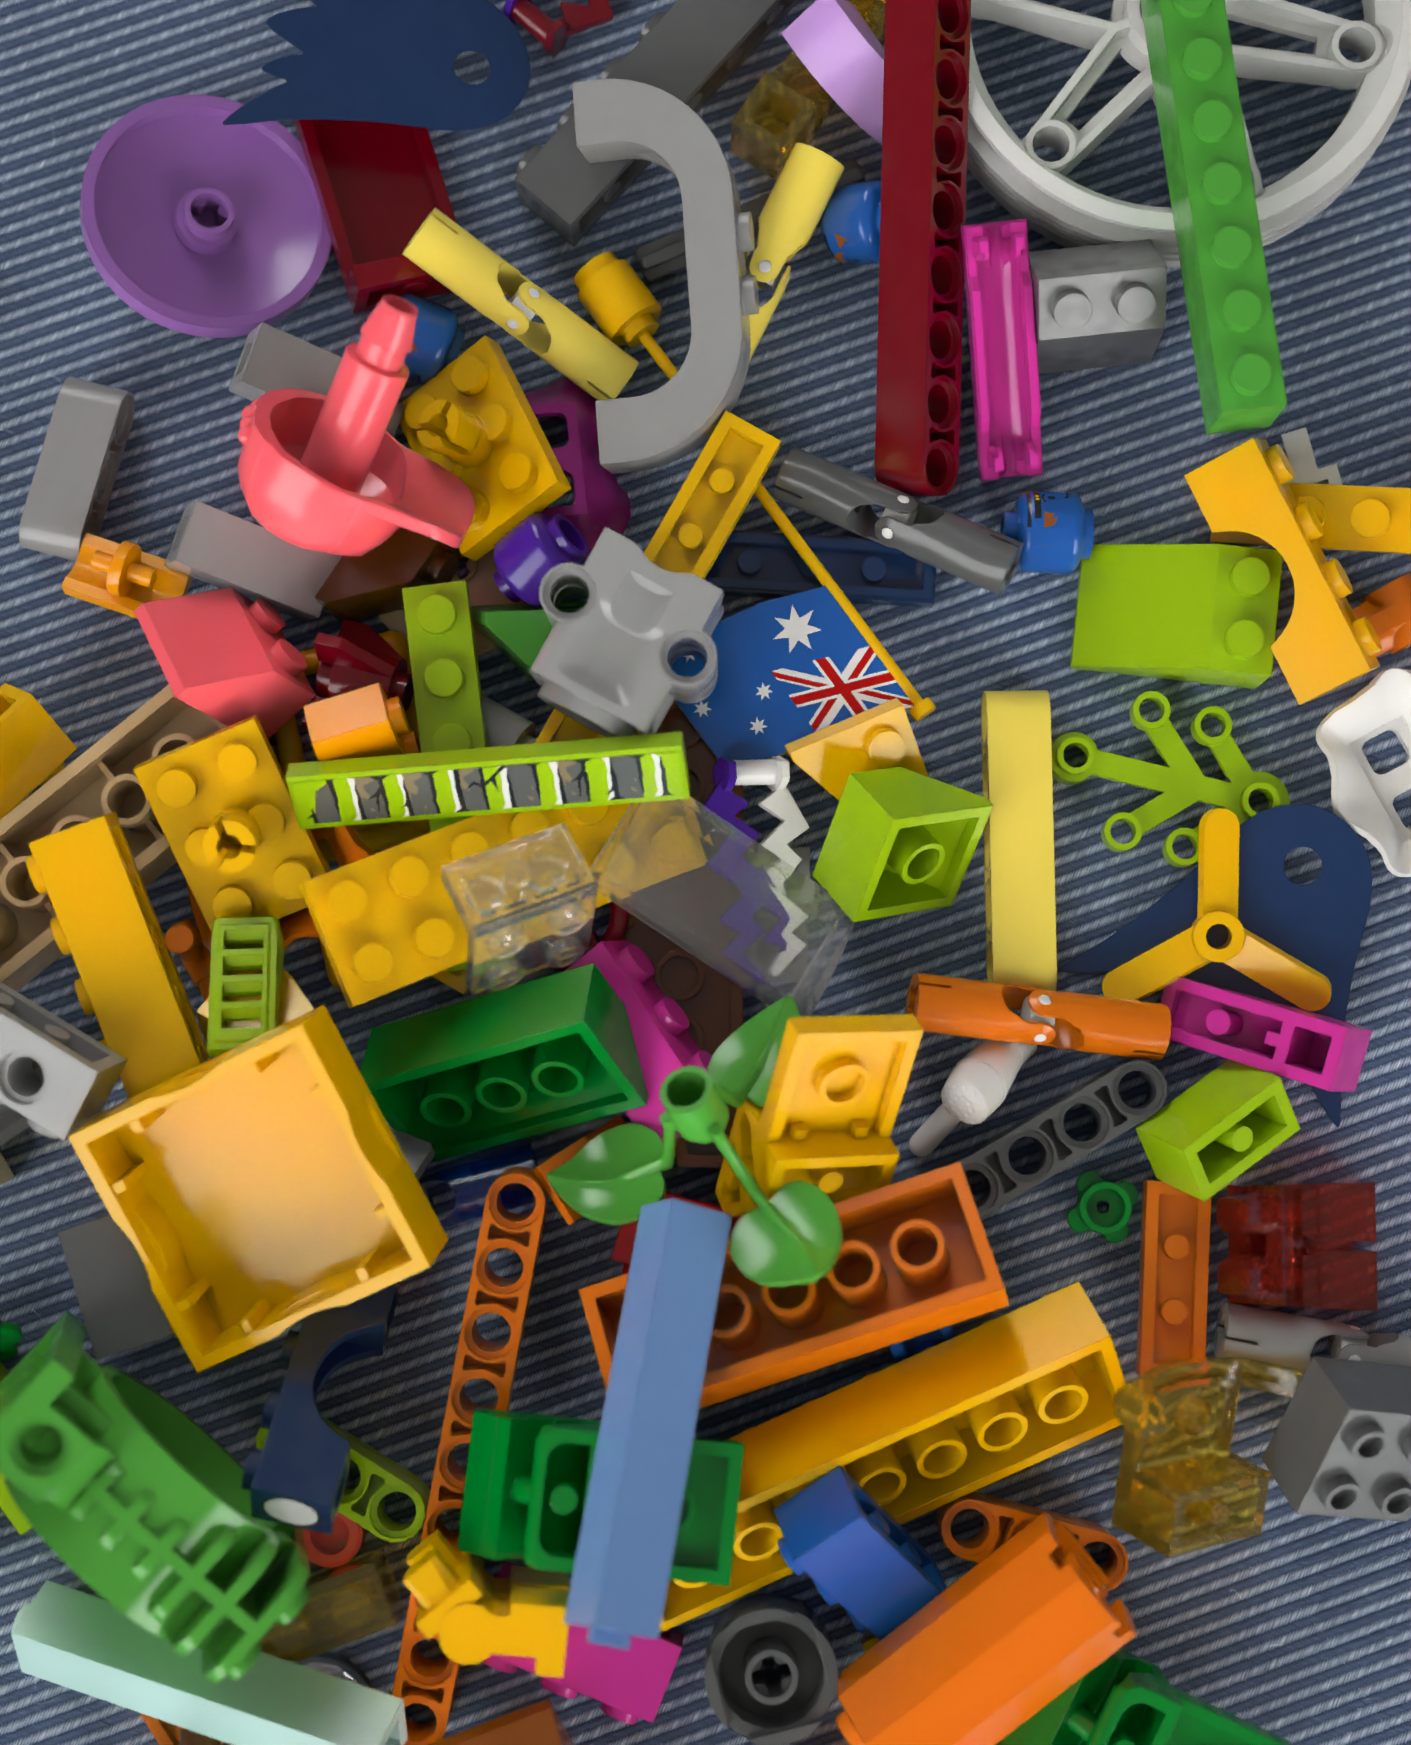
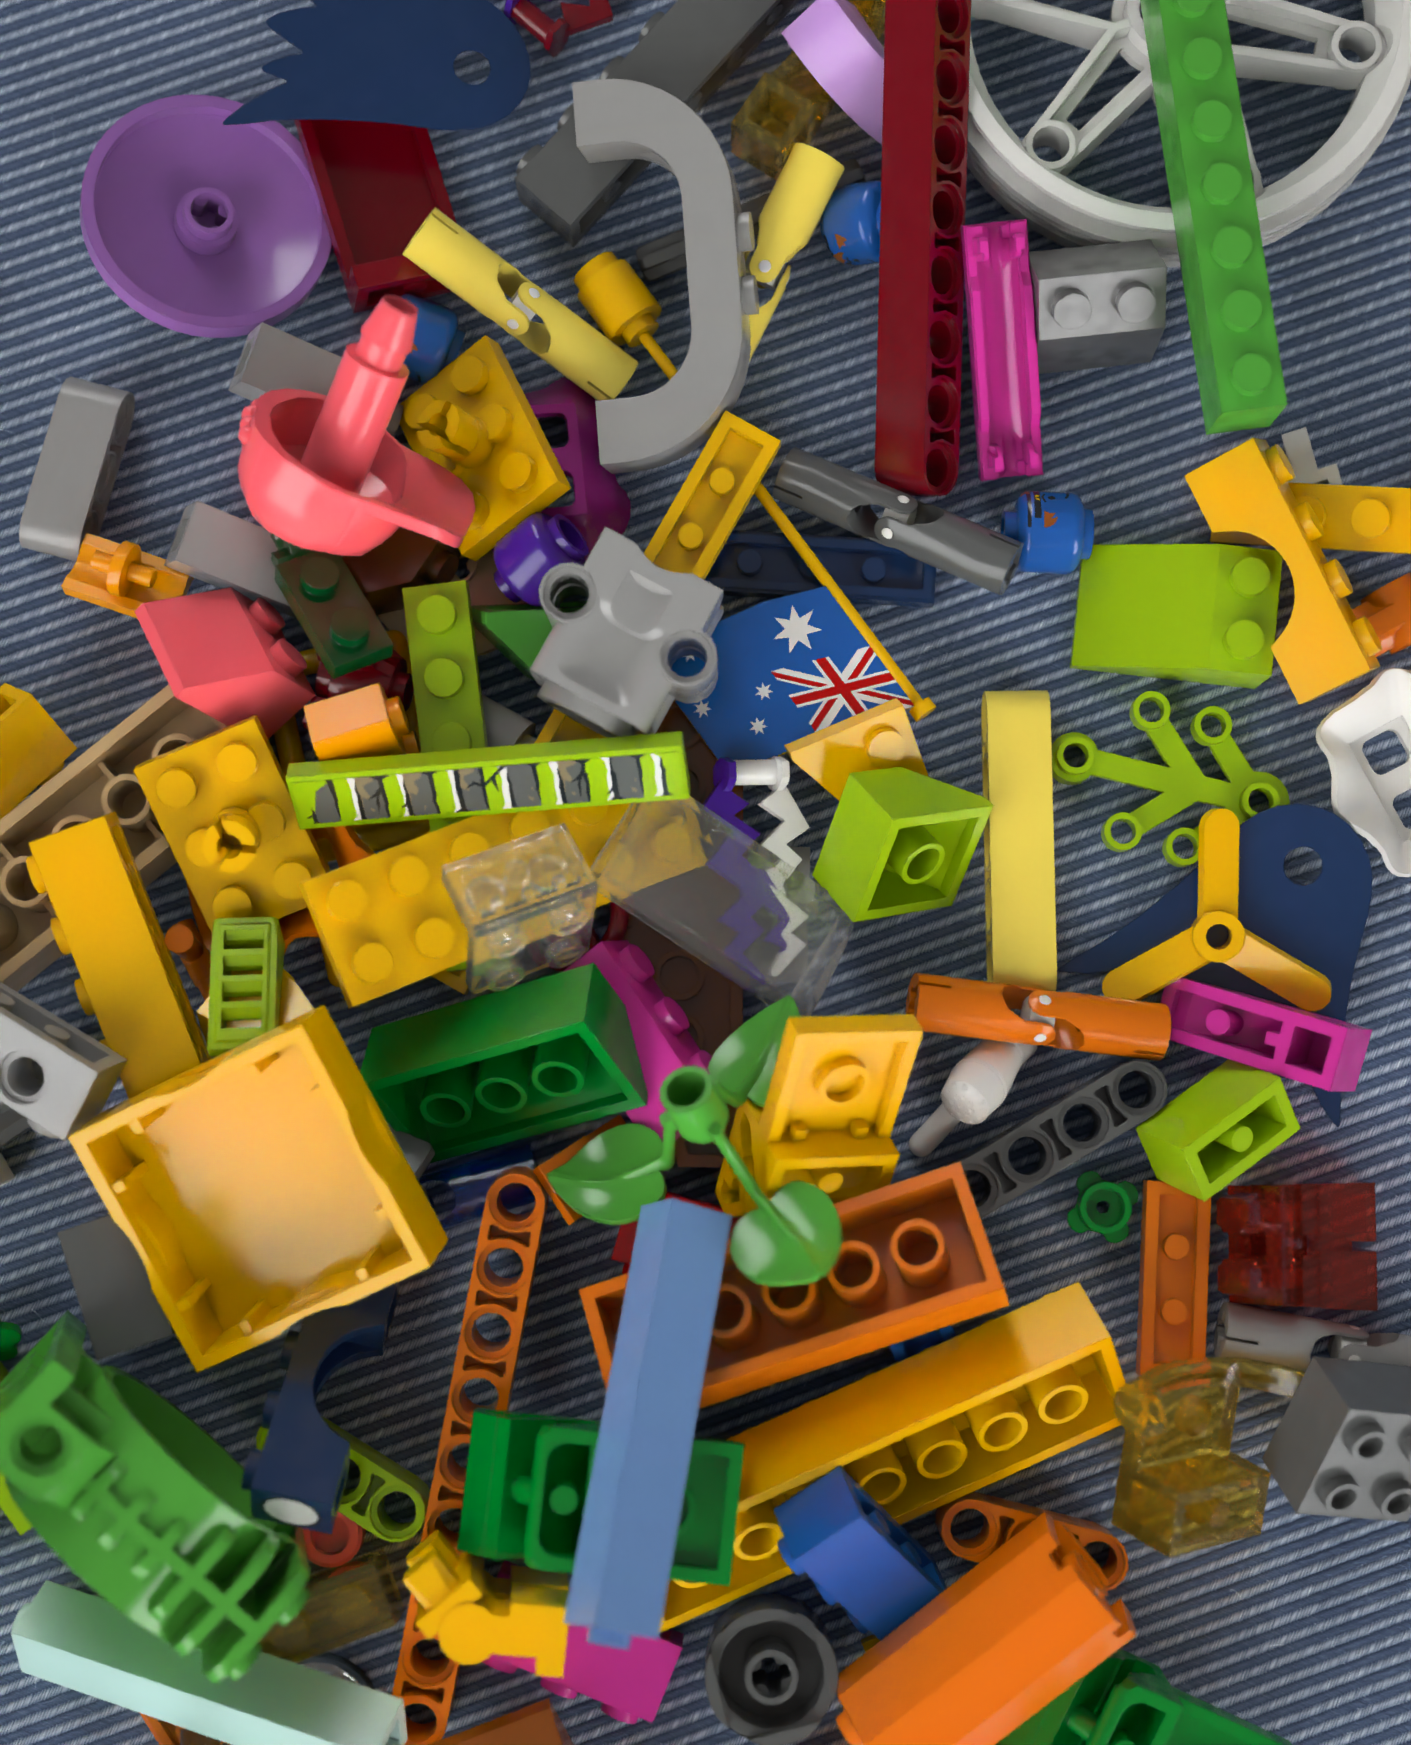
none -> hinge [270,533,394,679]

